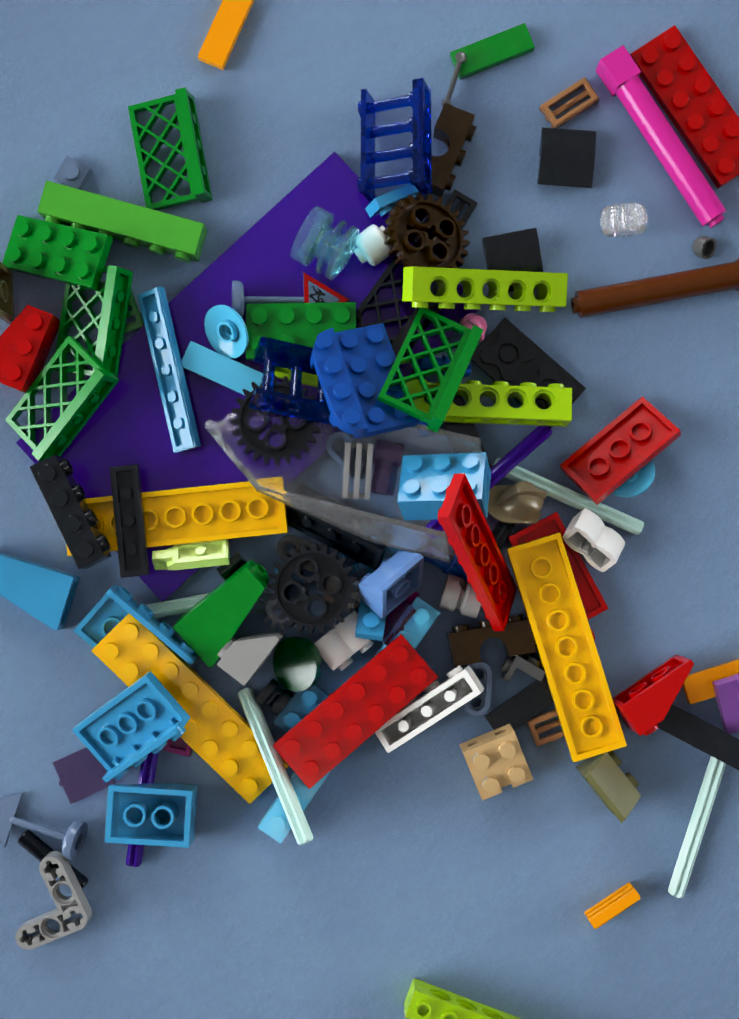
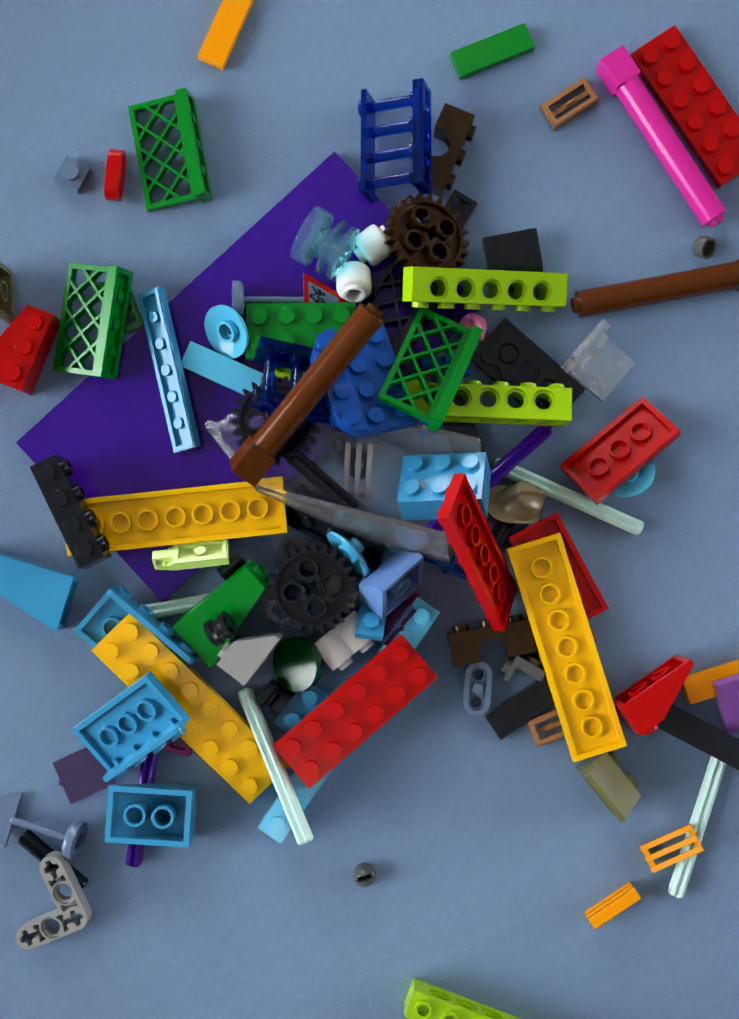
green plate [2,215,113,291] -> none
green fence [5,335,119,461] -> none
bright green brick [37,180,207,263] -> none
black tile [110,464,150,578] -> none
dark azure plate [365,179,424,218] -> none
clear purple piece [370,439,404,496] -> none
white brick [375,665,485,753] -> none
light grey wheel [438,574,481,619] -> none
dark grey hinge [442,51,467,107] -> none
tan piece [459,723,533,801] -> none
black slope [537,127,596,188] -> none
white brick [562,508,625,572] -> none
clear gear [600,202,648,238] -> none
none -> red beam [104,149,126,202]
none -> black wheel [203,611,239,647]
none -> reddish brown brick [230,302,384,487]
none -> black axle [288,450,359,515]
none -> medium azure dish [327,531,369,576]
none -> white head [336,261,372,303]
none -> dark grey hinge [354,863,376,887]
none -> clear bracket [561,318,635,402]
none -> light orange tile [640,824,704,873]

